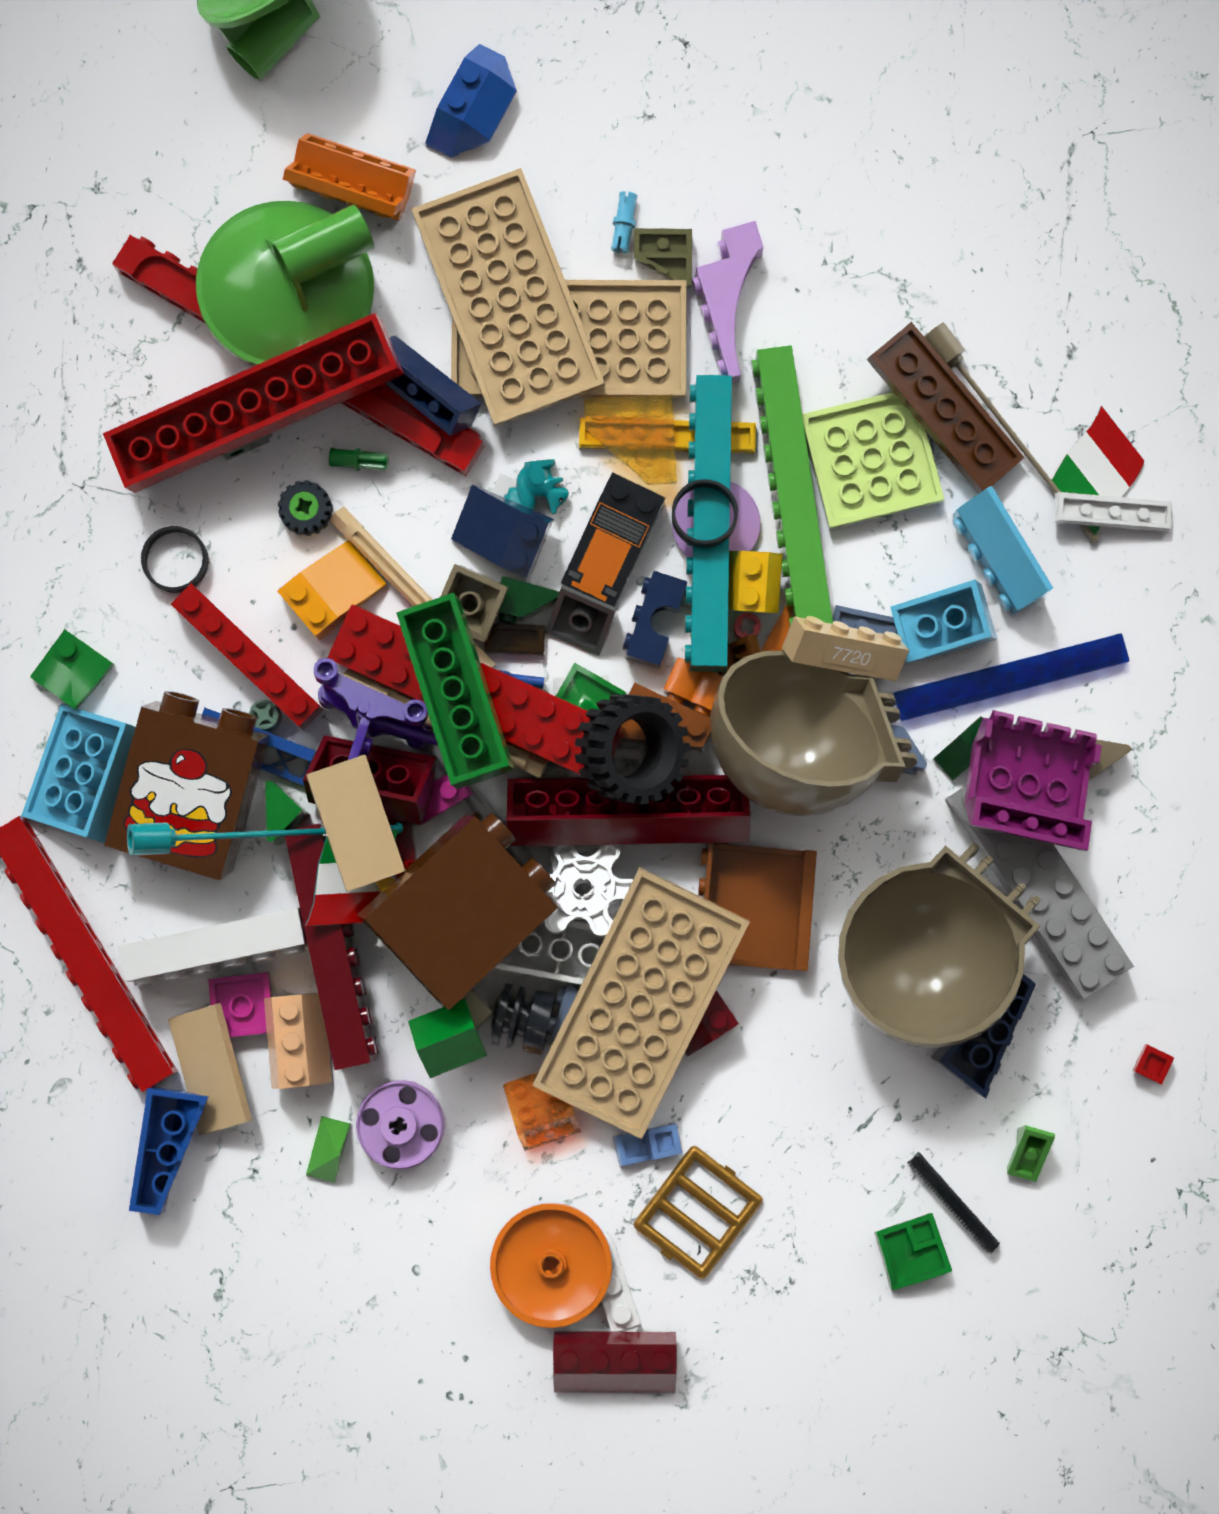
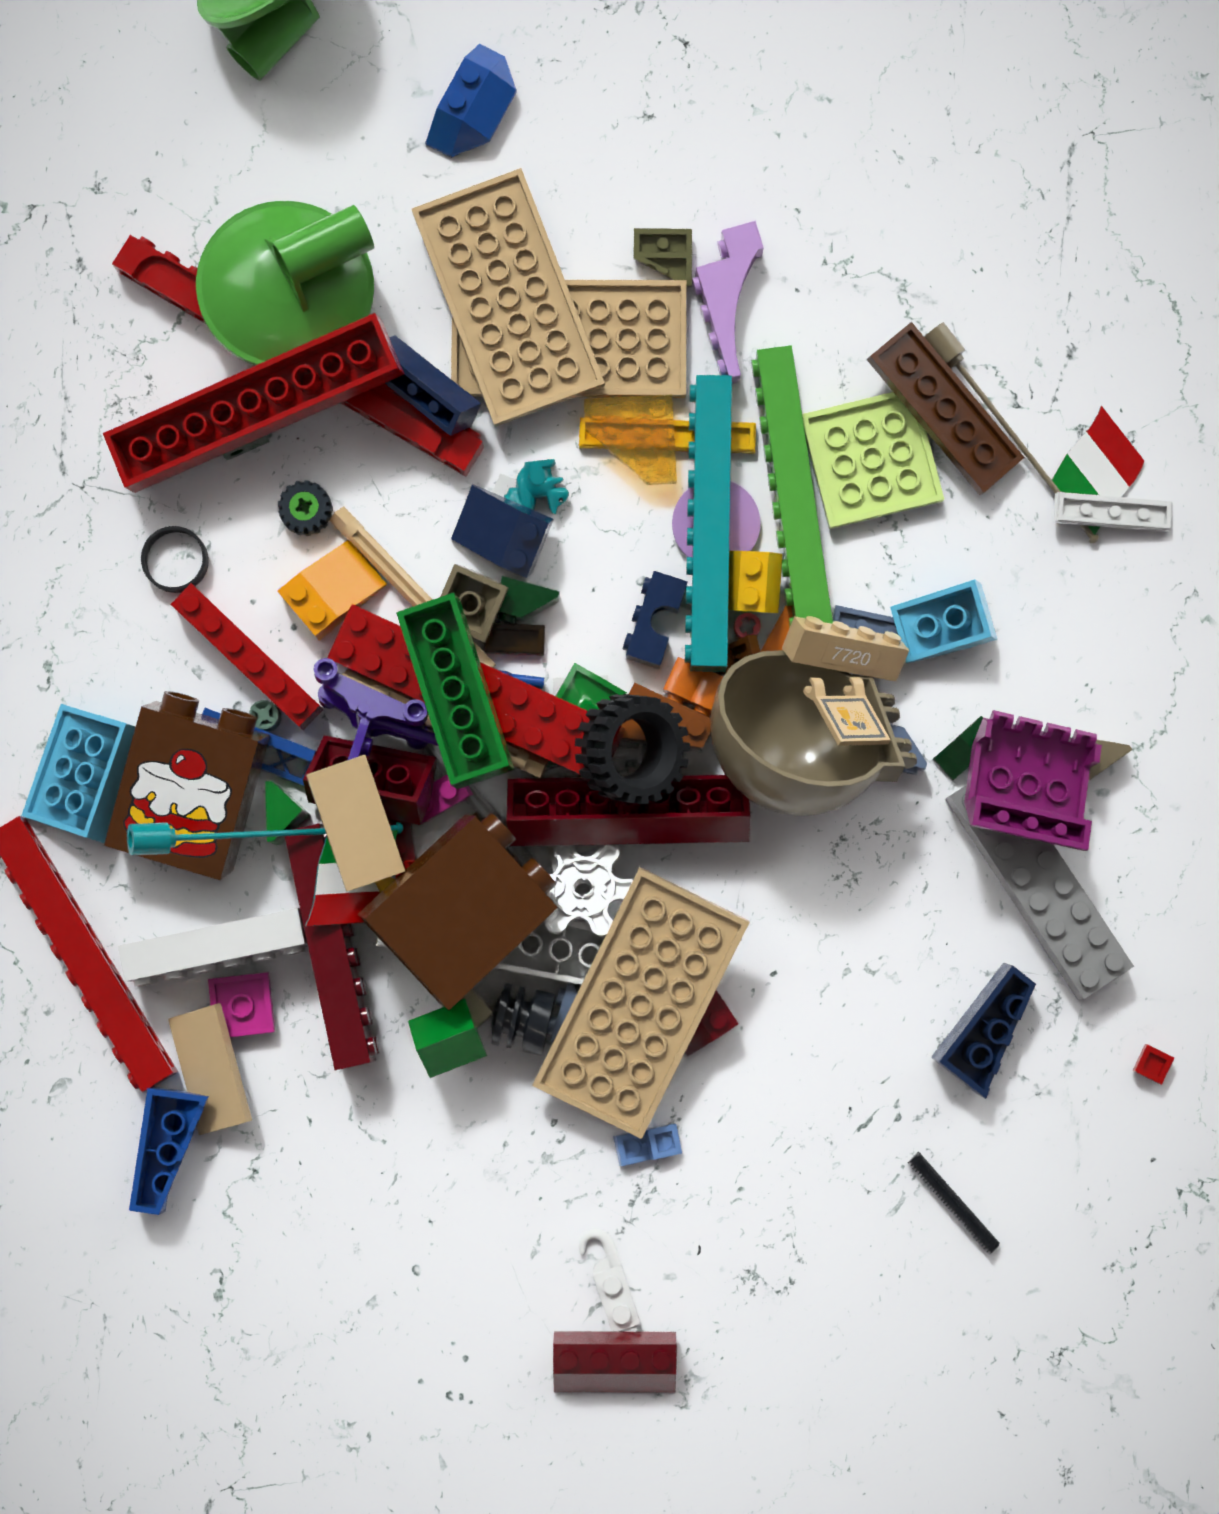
green plate [30,629,114,710] -> none
light nougat slope [264,993,332,1089] -> none
orange brick [282,133,416,221] -> none
bright green slope [306,1116,351,1183] -> none
green axle [328,447,389,471] -> none
lavender piece [356,1080,445,1169] -> none
orange dish [490,1203,612,1328] -> none
clear orange bracket [503,1072,582,1151] -> none
dark grey slope [545,585,617,656] -> none
slope [561,472,666,607] -> none
medium azure pin [611,191,638,254] -> none
pearl gold bar [633,1146,763,1279] -> none
black tyre [671,479,738,548] -> none
dark orange panel [698,843,817,971] -> none
dark tan windscreen [838,843,1041,1048] -> none
green plate [874,1213,952,1291] -> none
clear blue plate [892,633,1130,722] -> none
medium azure slope [952,486,1054,615] -> none
bright green slope [1007,1125,1055,1182] -> none
none -> tan flag [803,677,891,746]

